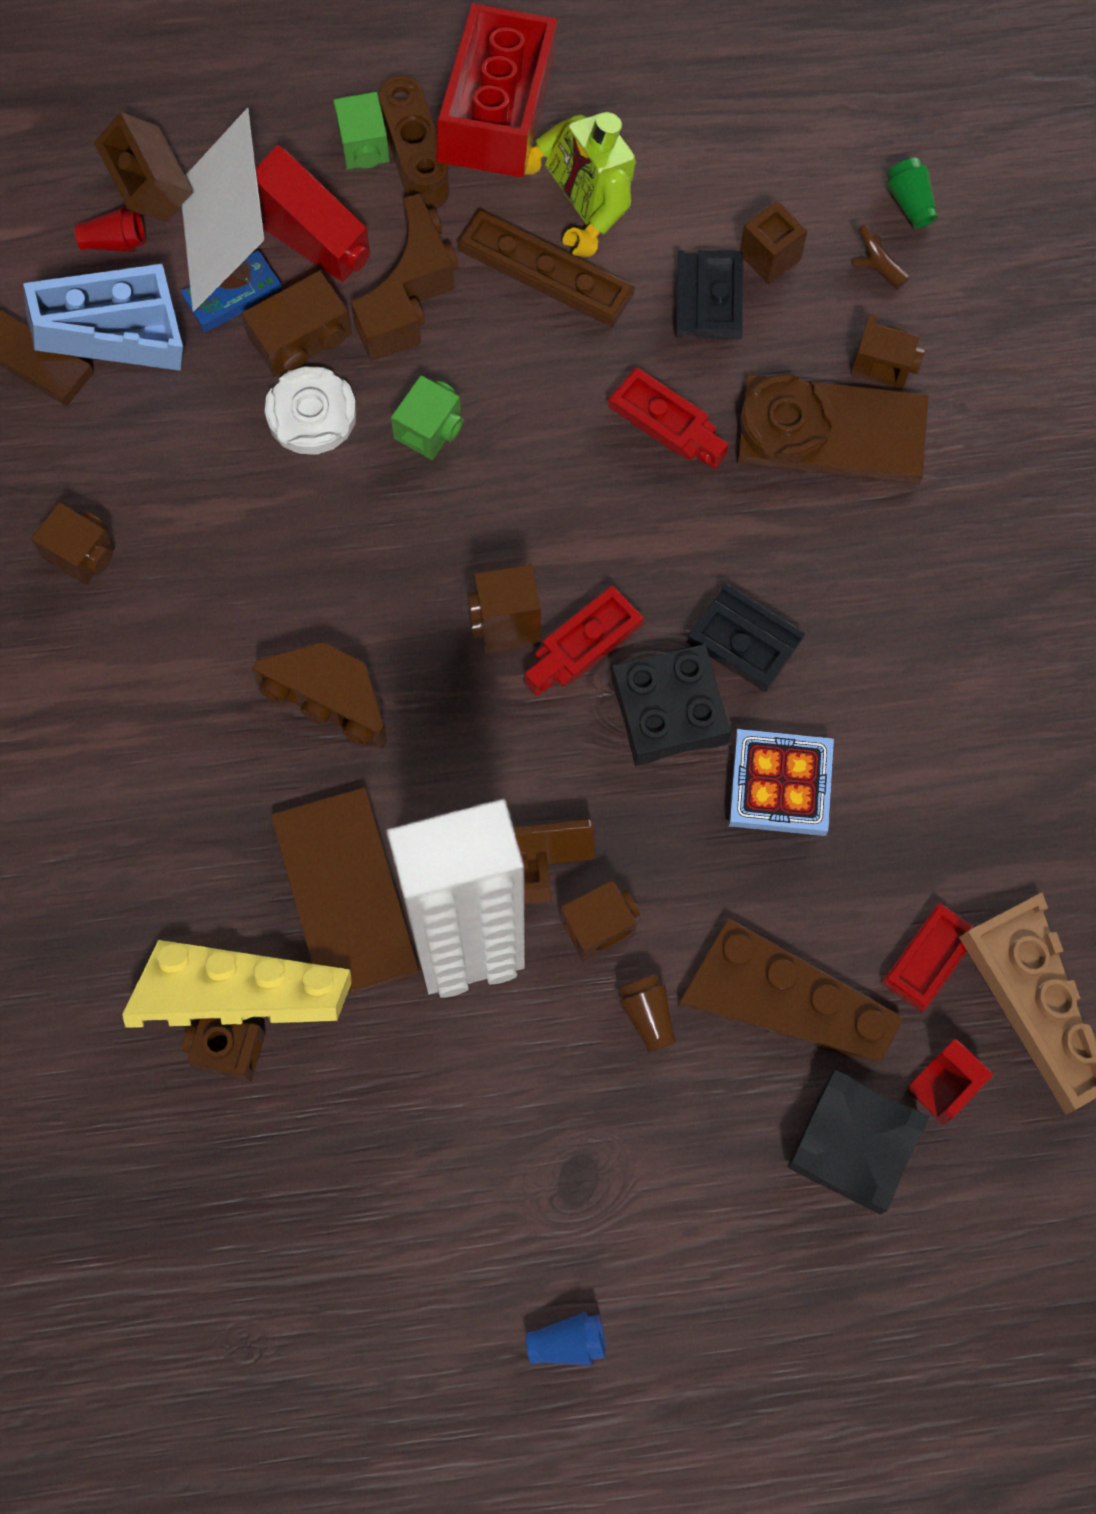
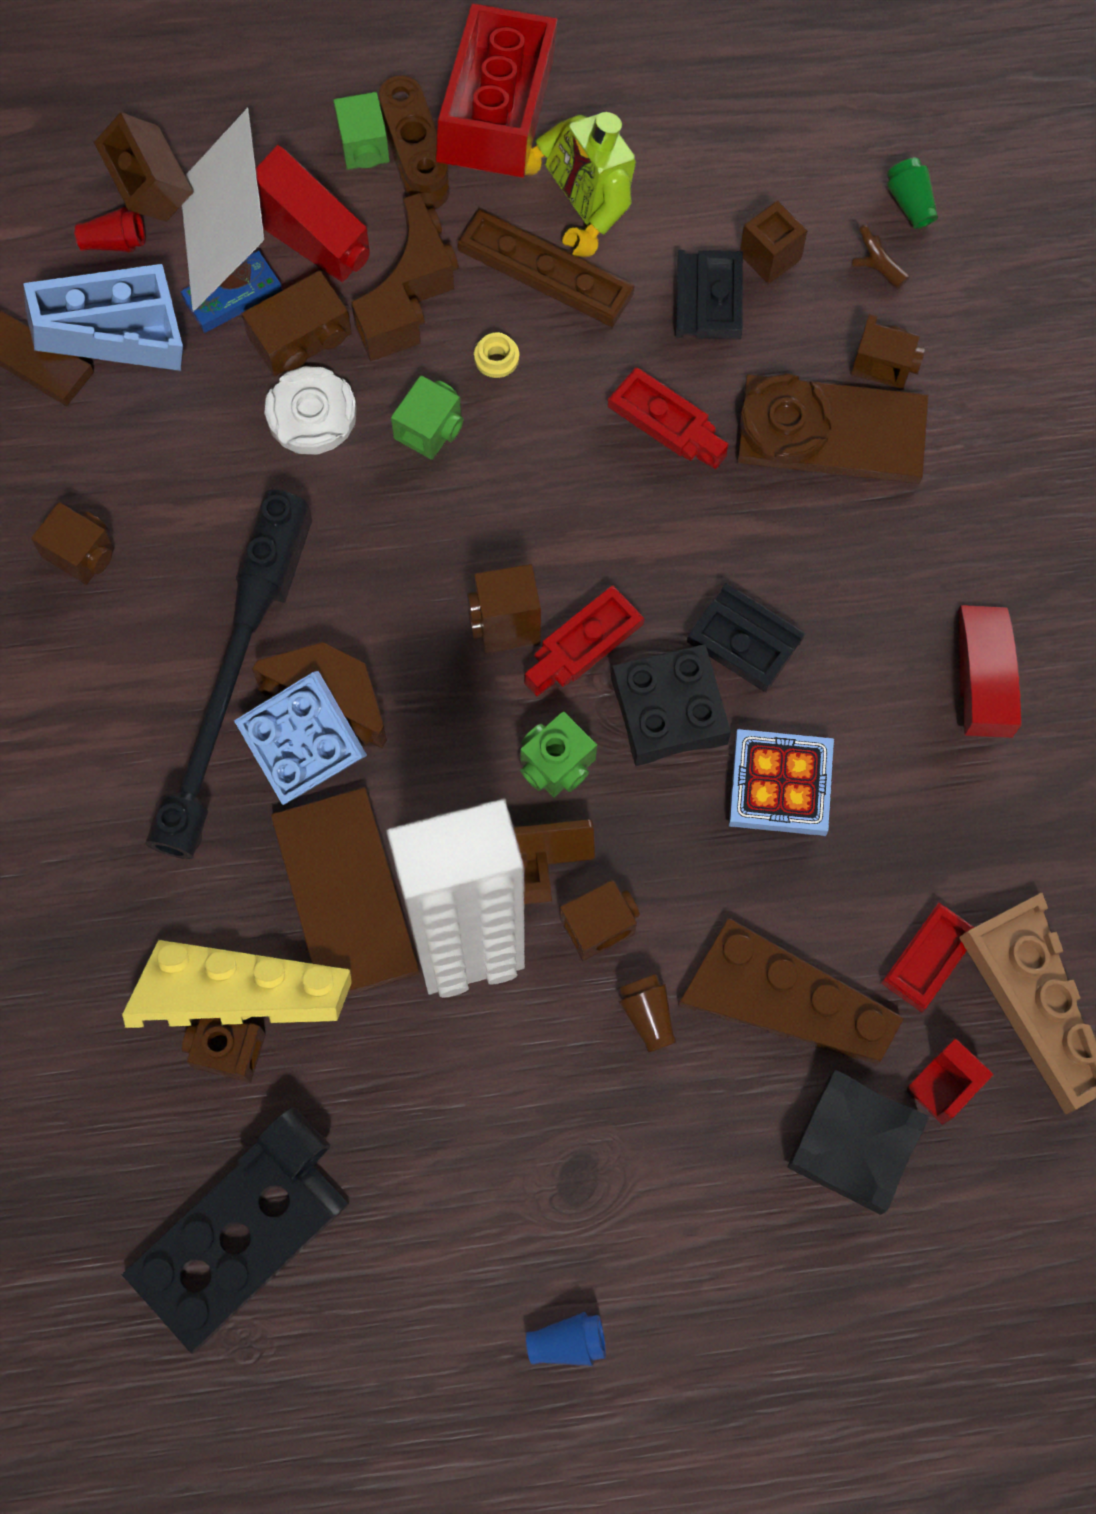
none -> black hinge [122,1107,349,1354]
none -> black bar [145,490,312,859]
none -> light blue tile [234,671,367,805]
none -> light yellow plate [474,333,519,378]
none -> bright green brick [520,711,597,798]
none -> red slope [959,605,1021,738]

